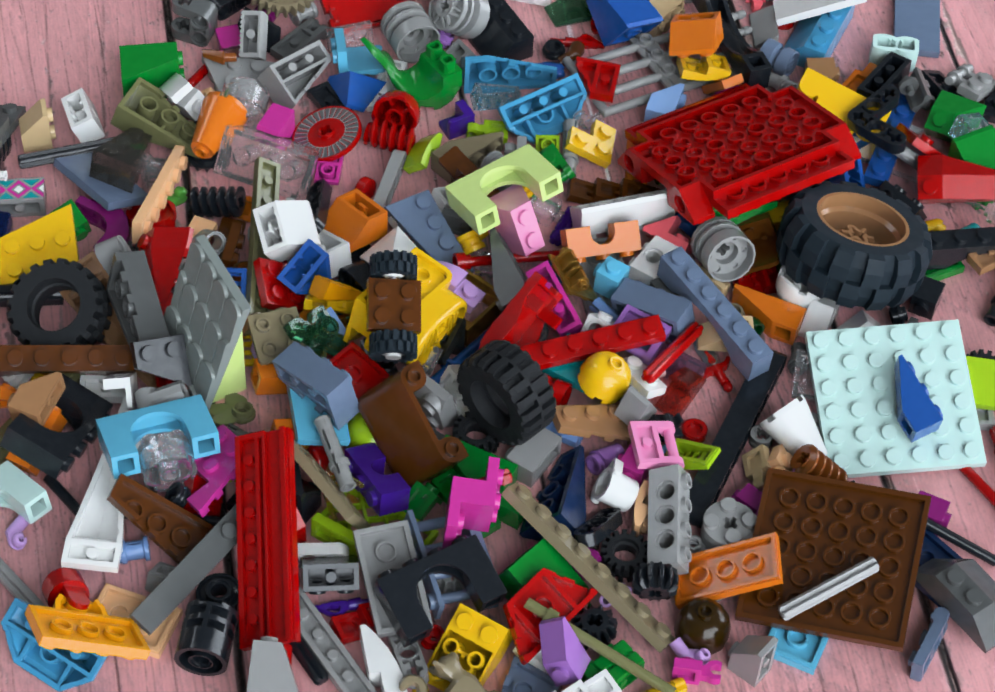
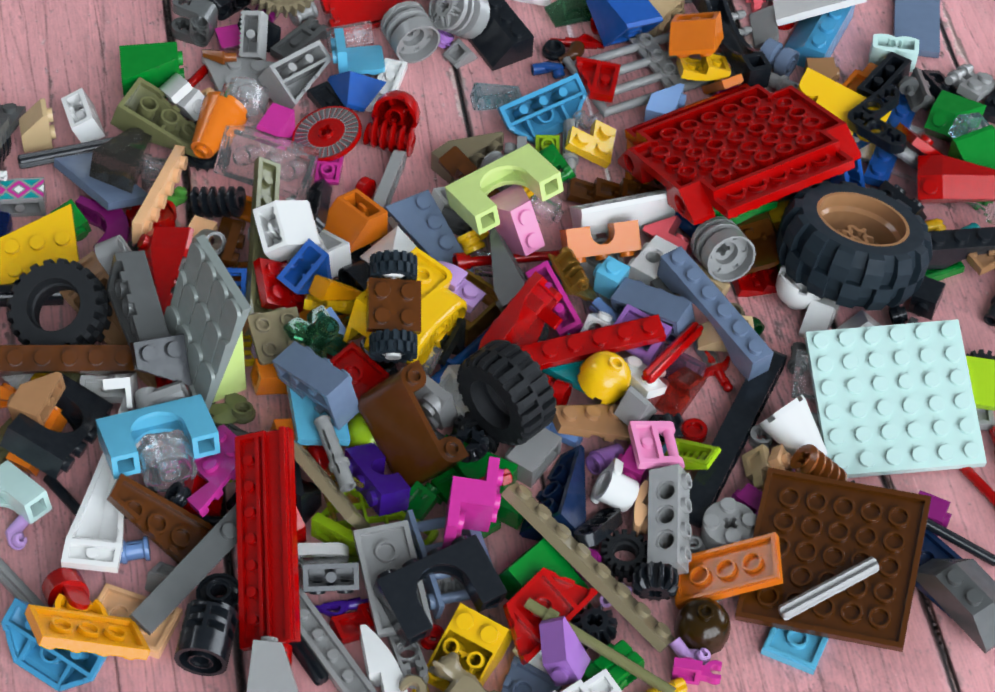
green hips [360,37,462,110] -> none
lime slope [403,132,443,174] -> none
dark purple panel [439,99,475,140] -> none
dark azure wedge [461,55,557,94] -> none
lime plate [466,120,508,145] -> none
dark purple axle [549,206,573,246] -> none
light grey slope [727,635,779,687] -> none
orange slope [731,283,807,346] -> none
blue slope [894,355,943,443] -> none
sand blue hinge [908,606,950,682] -> none
none -> black gear [447,424,489,463]

